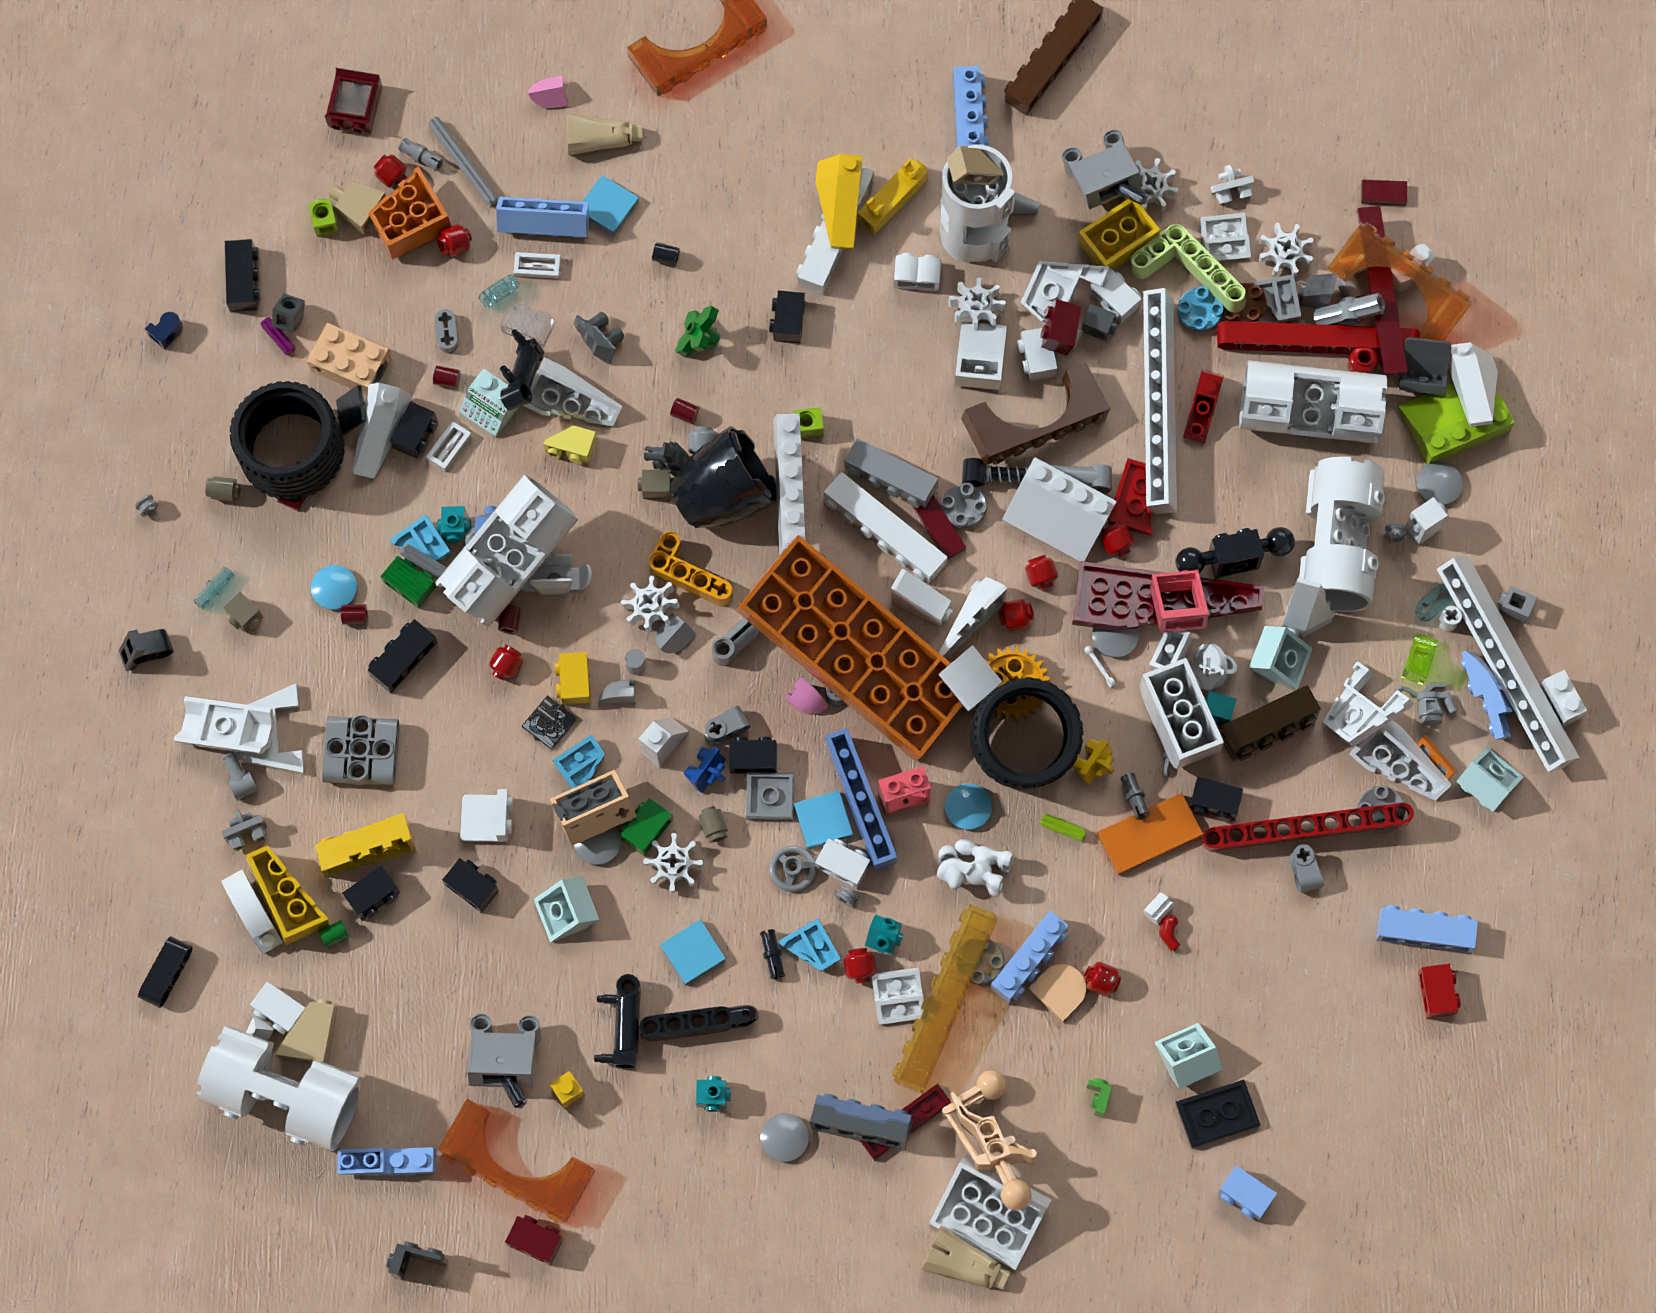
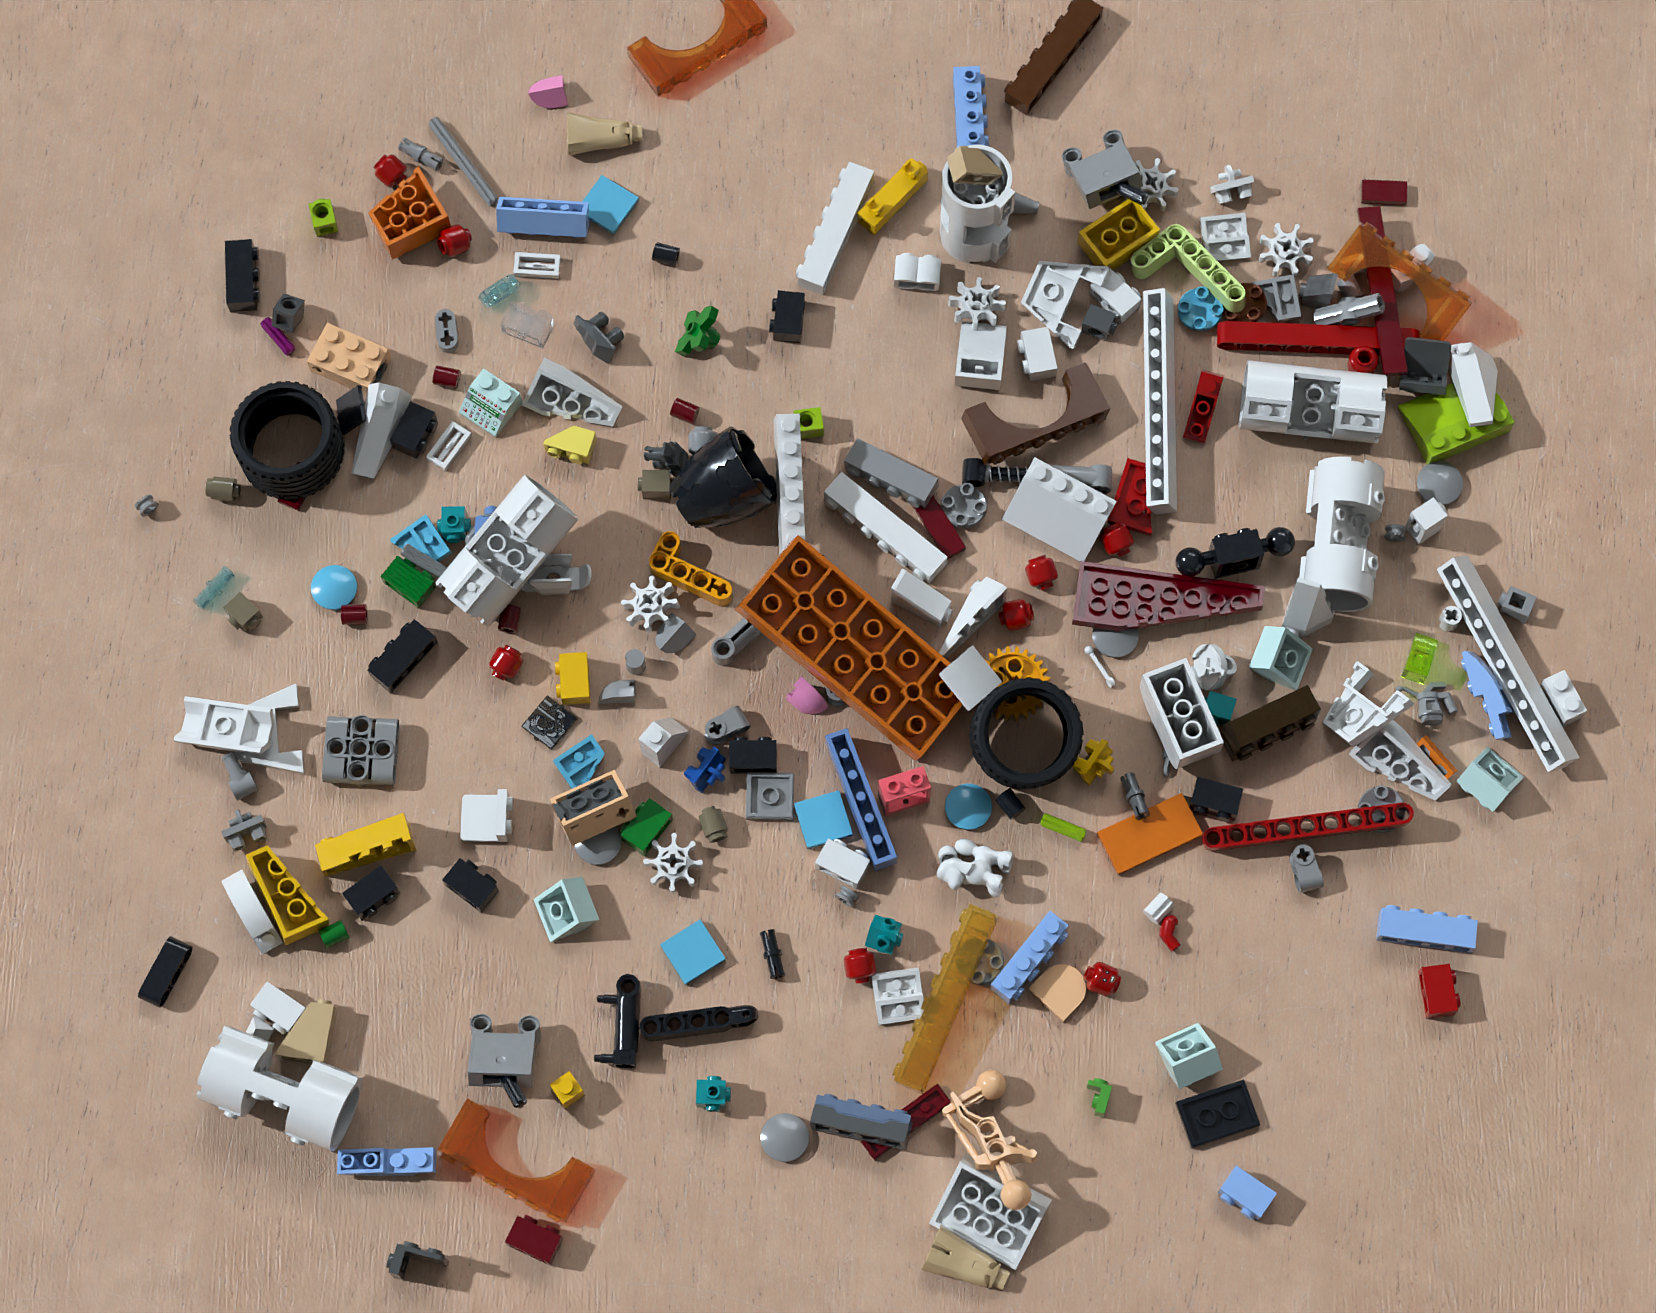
black tile [119,629,174,671] -> none
dark blue leg [145,312,183,350] -> none
dark red window [325,68,383,134] -> none
tan torso [330,181,386,236] -> none
black piece [500,329,545,410] -> none
light grey piece [769,846,816,892] -> none
medium azure wing [778,918,842,972] -> none
yellow wedge [815,154,862,250] -> none
dark red brick [1040,299,1081,356] -> none
white brick [1149,631,1192,671] -> none
coral window [1150,570,1209,633] -> none
clear light blue beam [1415,584,1453,621] -> none
none -> black piece [995,788,1026,820]

